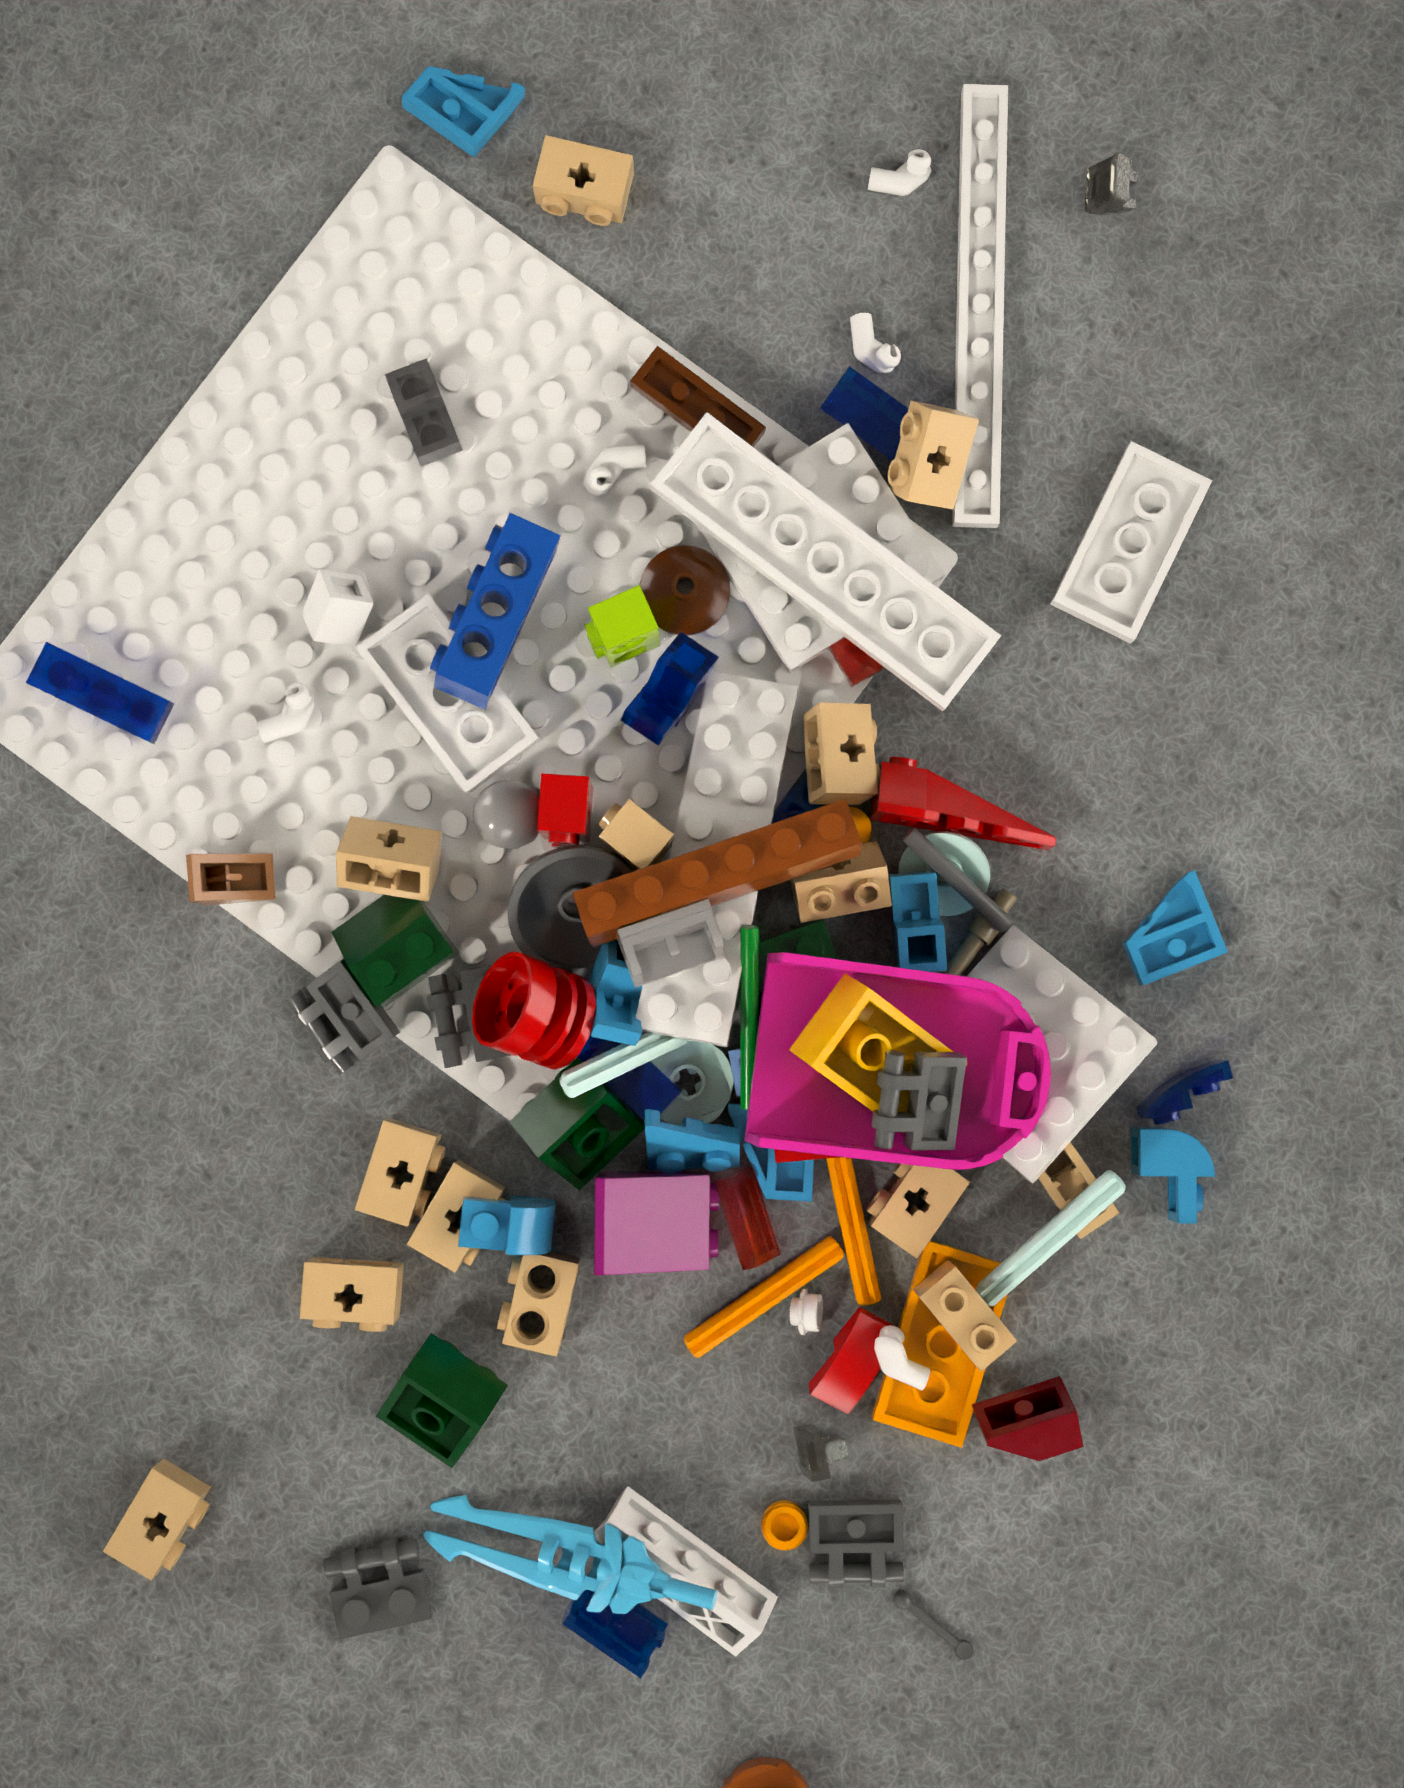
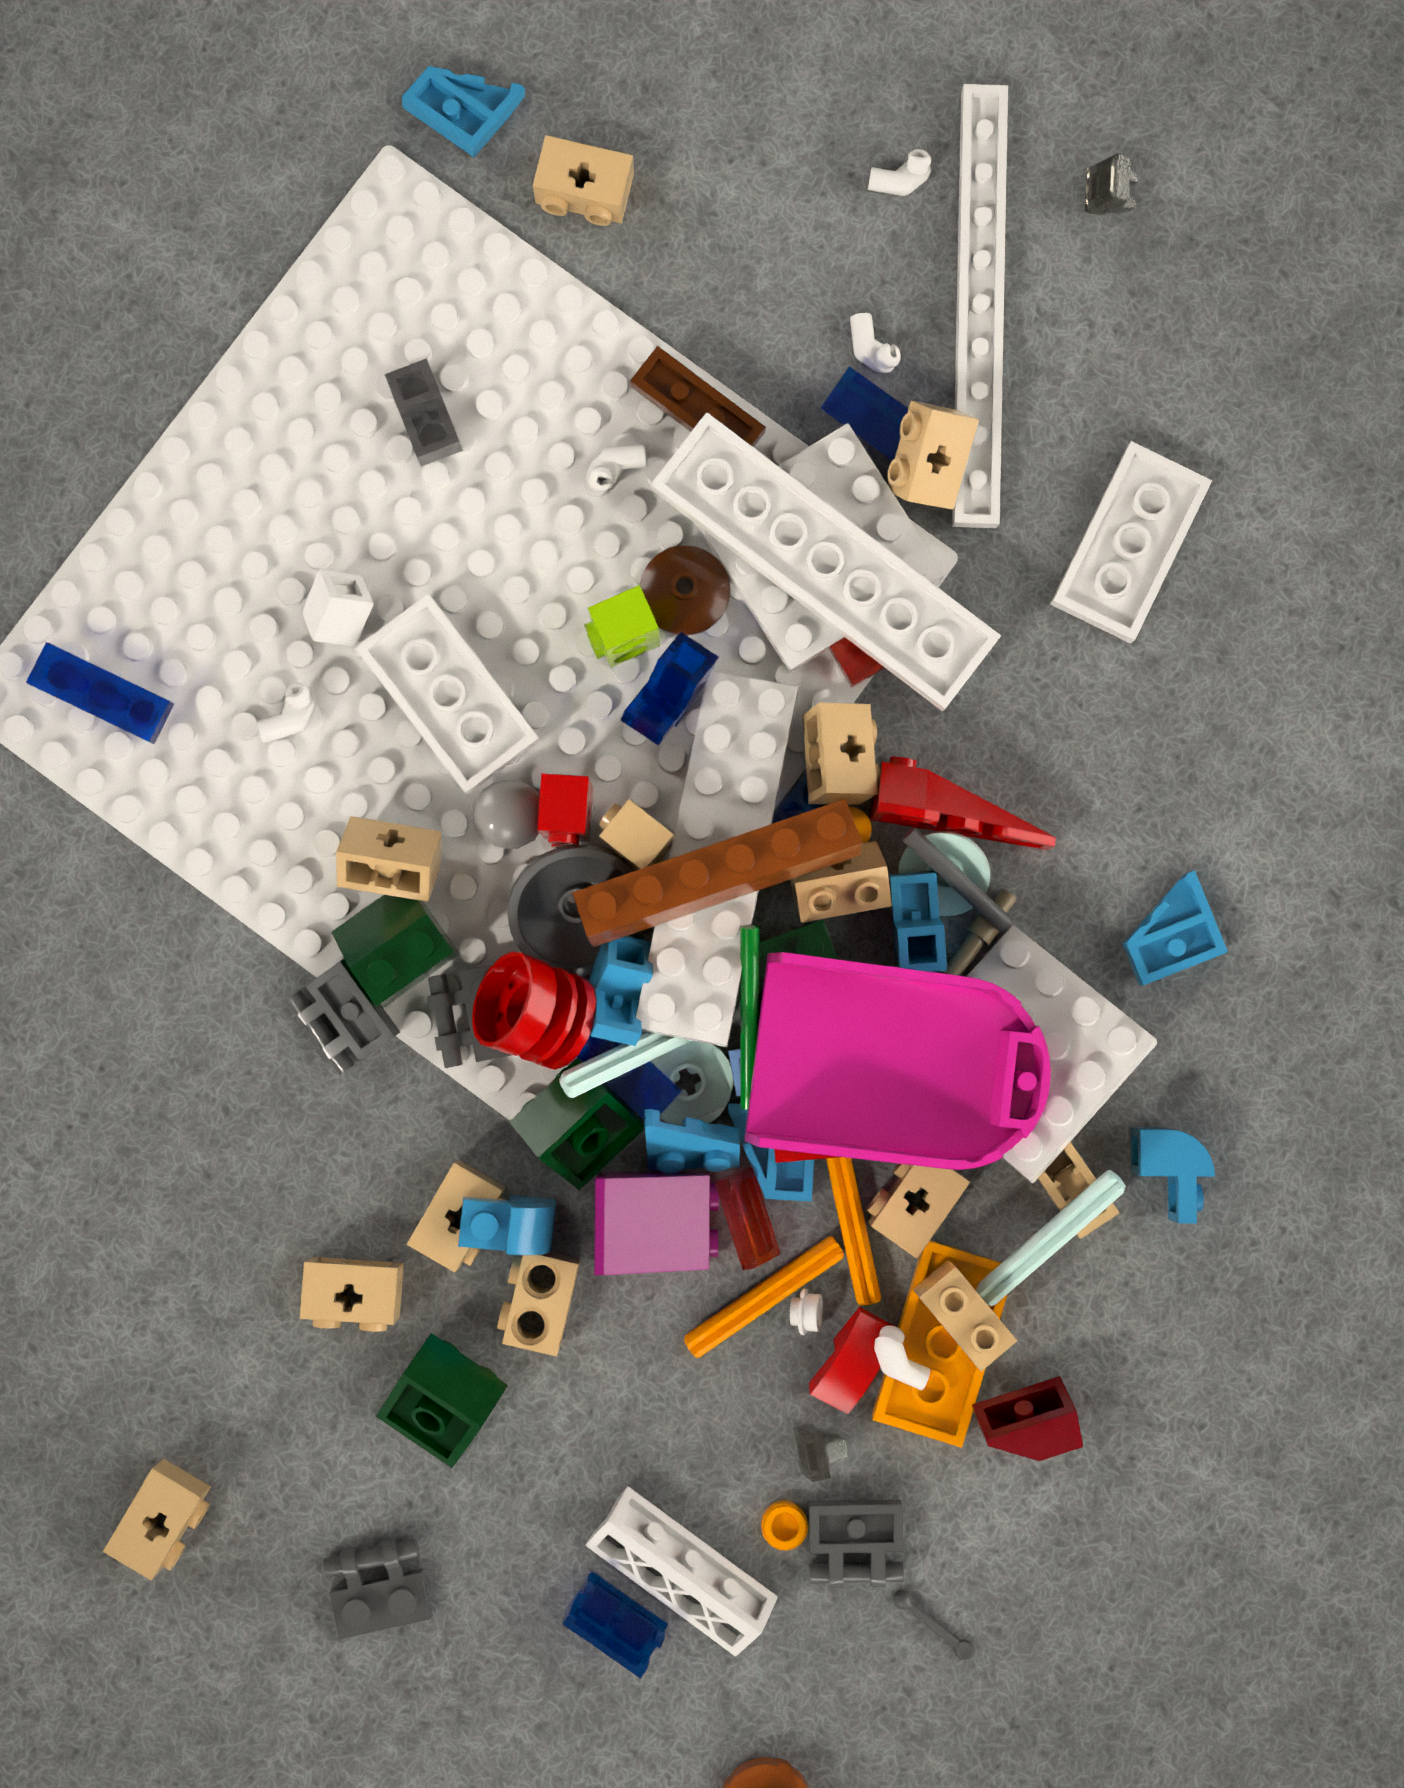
medium nougat slope [186,854,276,906] -> none
tan brick [354,1118,446,1227] -> none
medium azure sword [423,1495,718,1614] -> none
blue brick [430,513,561,710] -> none
light grey hinge [617,899,725,988] -> none
yellow slope [789,973,969,1134] -> none
dark grey plate [871,1050,967,1150] -> none
clear blue slope [1136,1059,1233,1125] -> none

